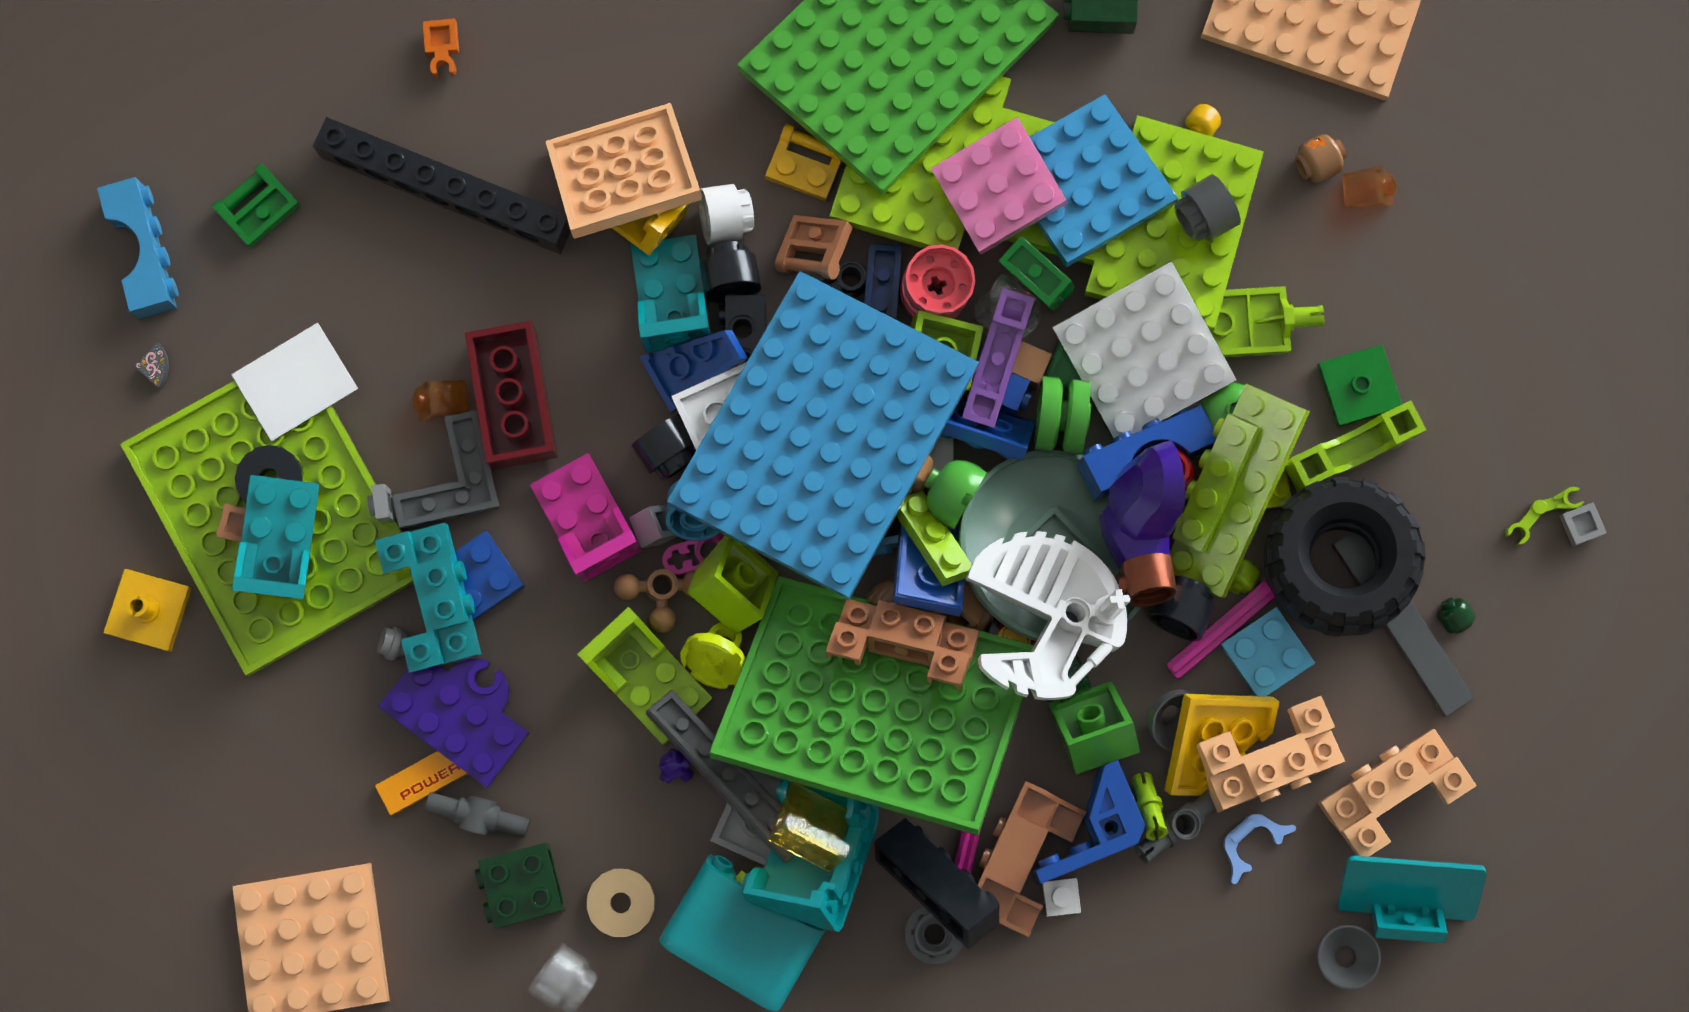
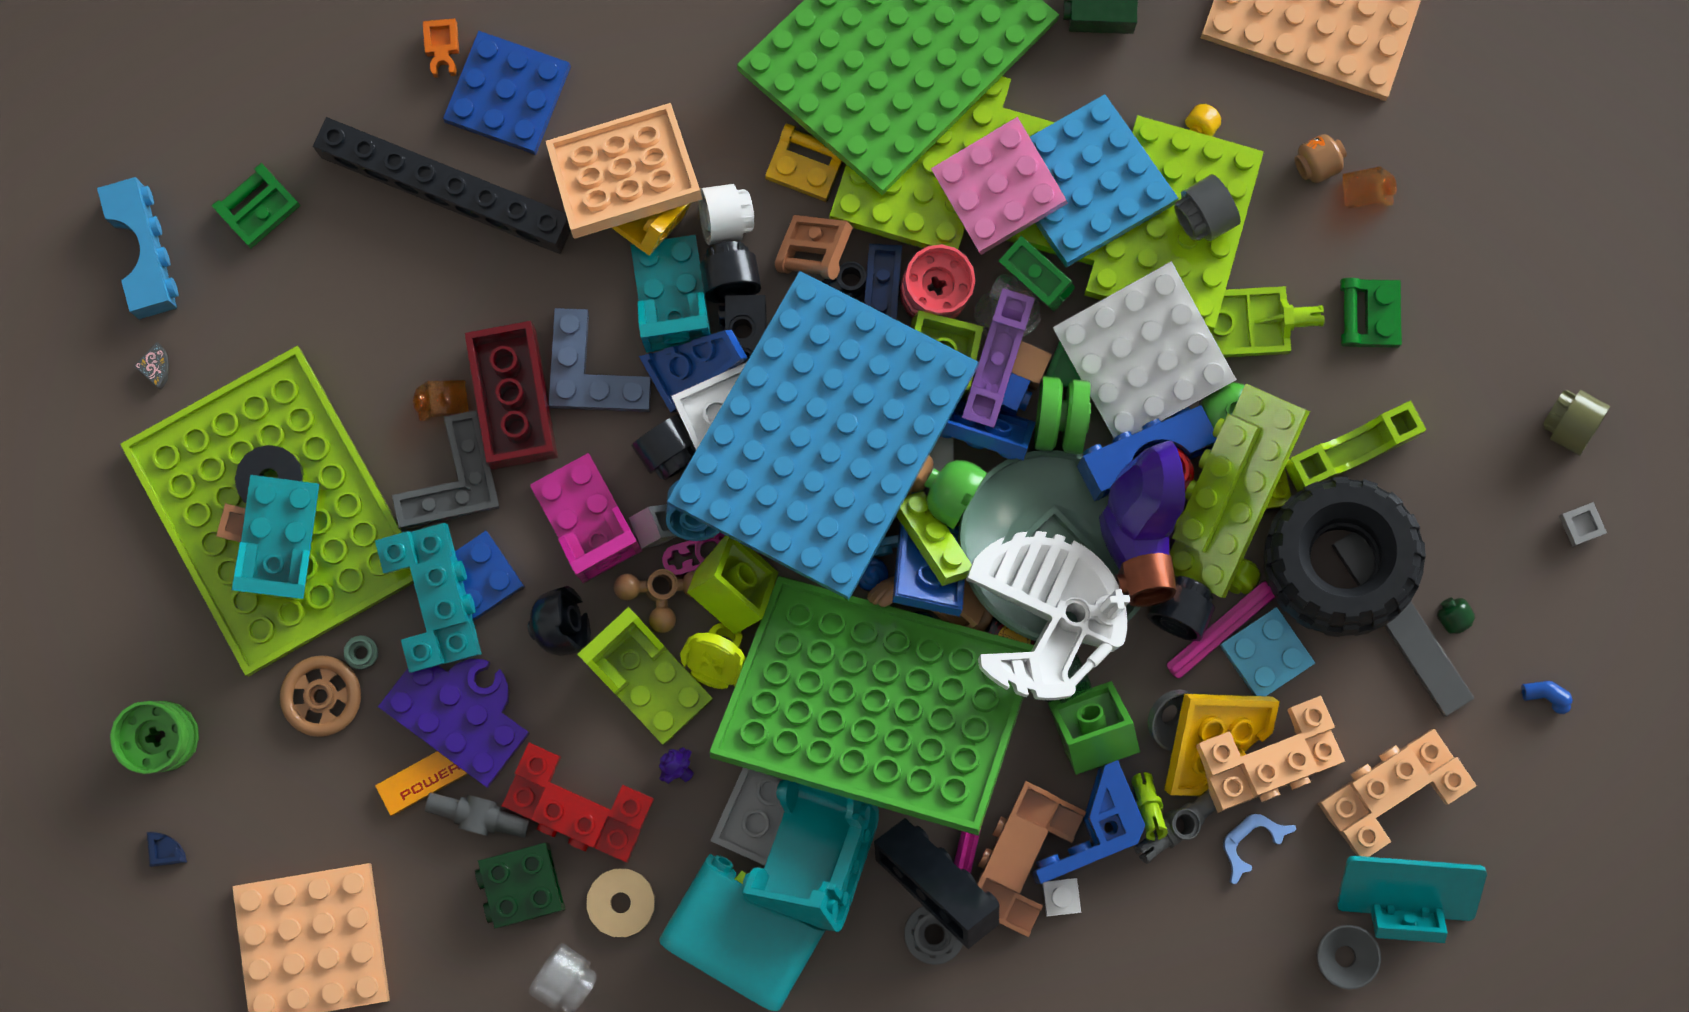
yellow tile [103,569,192,652] -> none
white sticker [231,323,358,441] -> none
light grey plate [367,484,395,524] -> none
light grey plate [377,626,408,661] -> none
dark grey tile [646,690,811,864] -> none
clear yellow bracket [768,782,850,872] -> none
nougat bracket [826,599,979,690] -> none
green plate [1317,344,1402,427] -> none
lime piece [1504,487,1584,546] -> none
none -> bright green wheel [110,701,199,774]
none -> dark blue tile [147,832,187,867]
none -> medium nougat plate [280,655,361,737]
none -> sand green plate [344,635,378,670]
none -> blue plate [443,31,571,155]
none -> red bracket [502,743,654,863]
none -> black cylinder [528,586,591,656]
none -> sand blue plate [549,308,651,412]
none -> blue plate [858,557,888,591]
none -> green plate [1340,278,1402,348]
none -> blue arm [1521,681,1573,714]
none -> olive piece [1543,389,1611,456]

